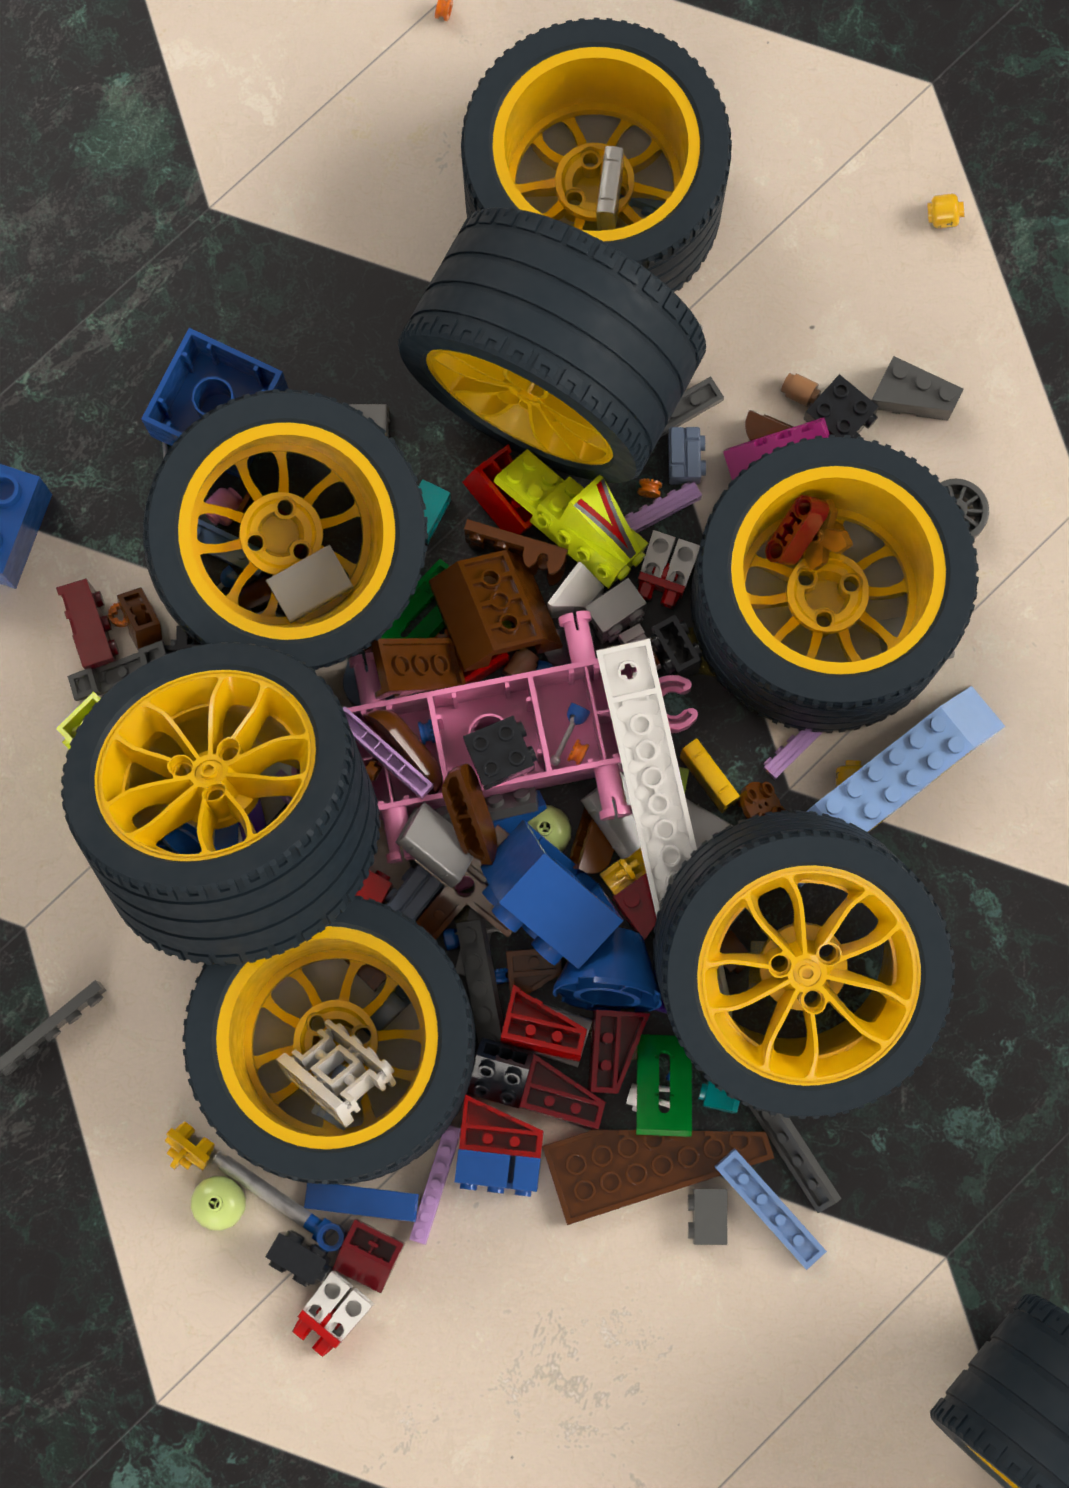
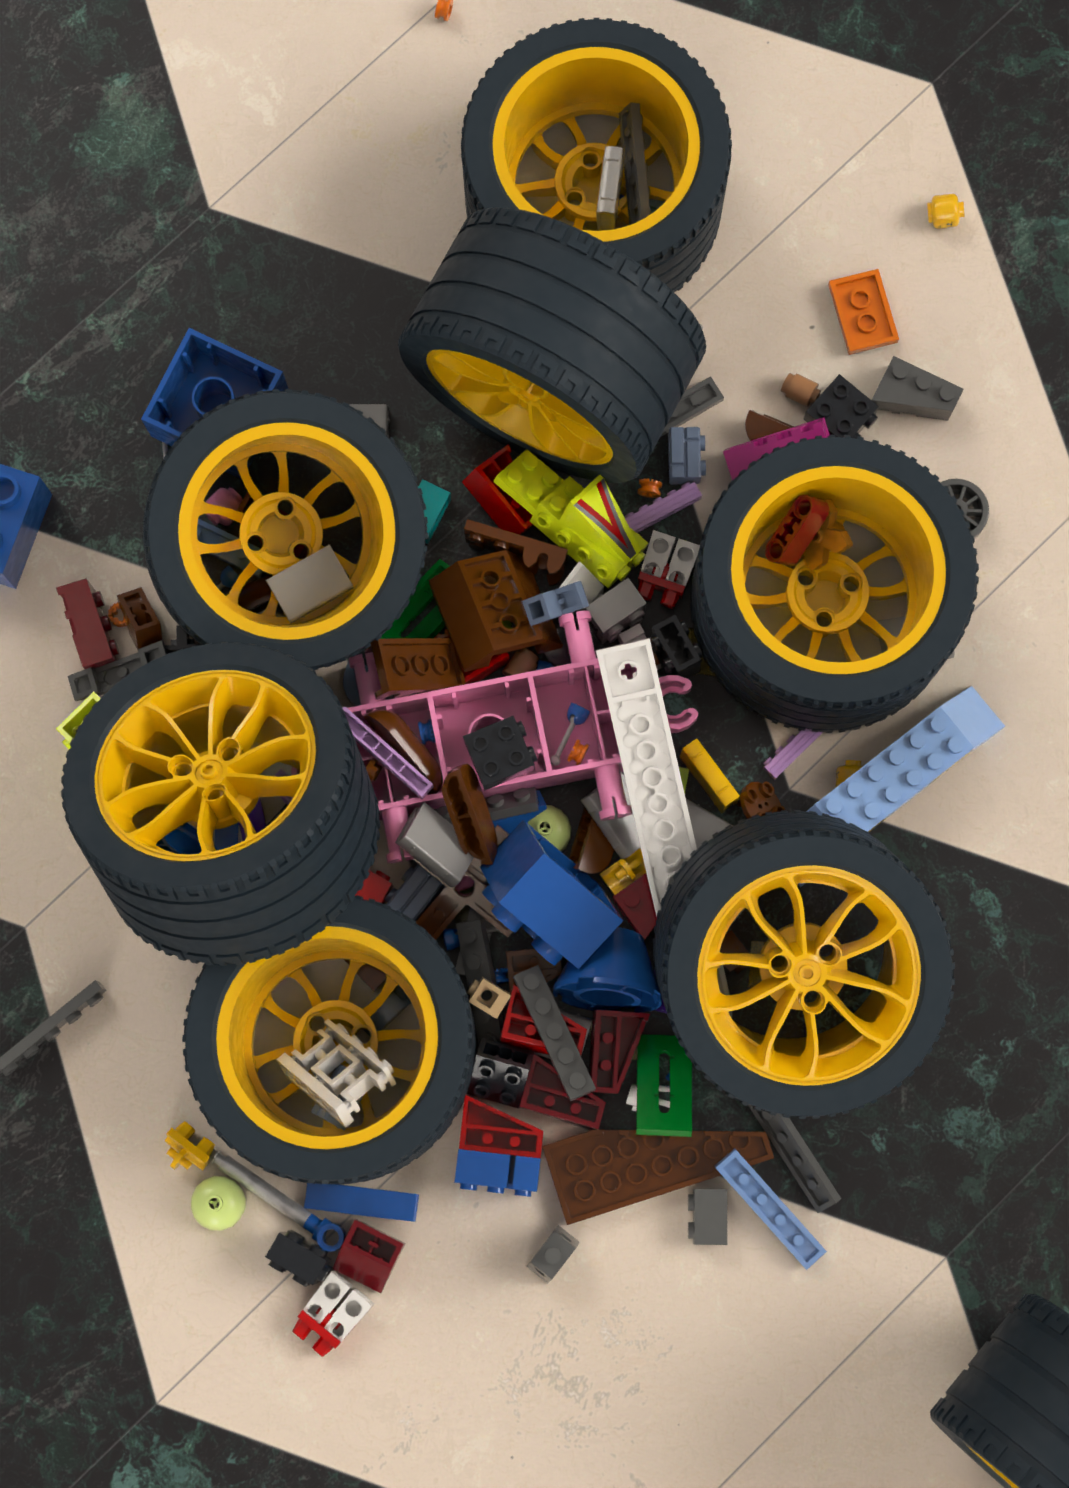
lavender piece [409,1125,461,1245] -> none
teal slope [699,1081,740,1114] -> none
none -> tan brick [467,977,511,1019]
none -> dark grey plate [513,965,596,1102]
none -> sand blue brick [522,581,589,626]
none -> dark grey torso [527,1225,579,1283]
none -> dark grey plate [619,102,652,225]
none -> orange plate [828,269,899,355]

